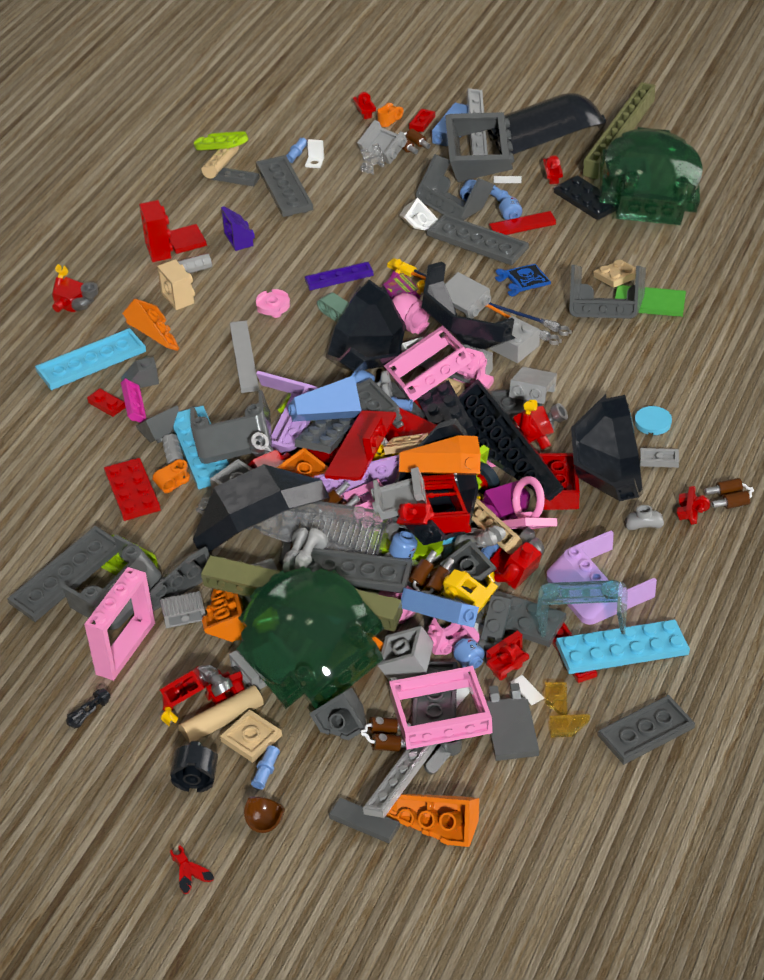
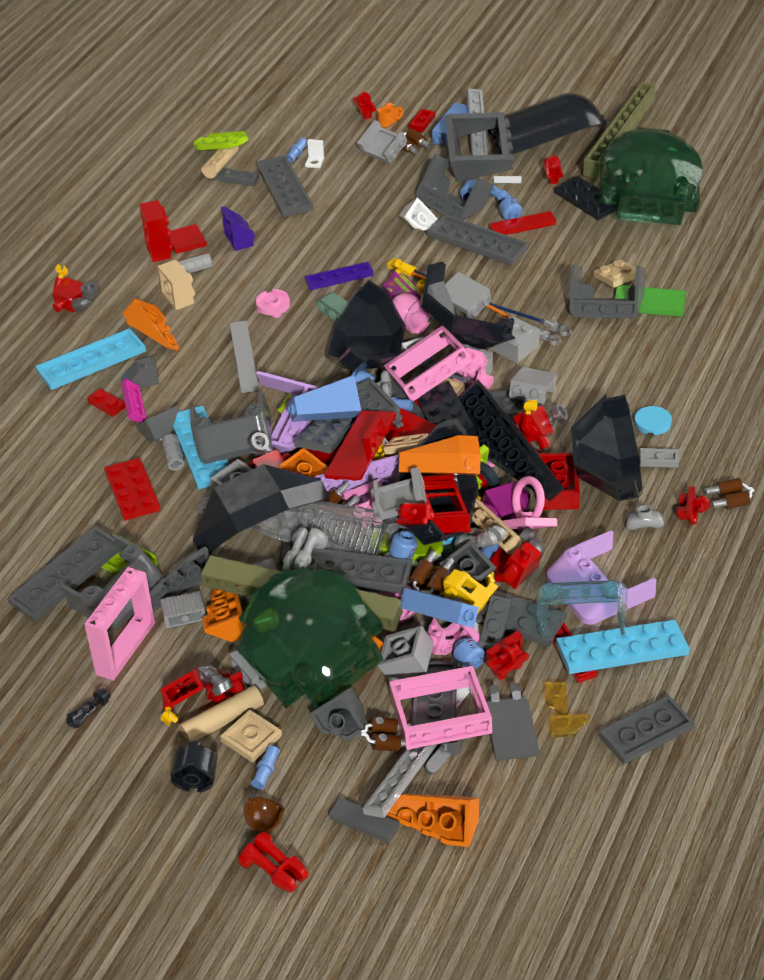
orange piece [152,459,190,493] -> none
red piece [170,845,214,894] -> none
clear animal [360,143,385,175] -> none
blue flag [495,264,551,297] -> none
white sticker [510,675,544,705] -> none
none -> red piece [238,832,309,893]

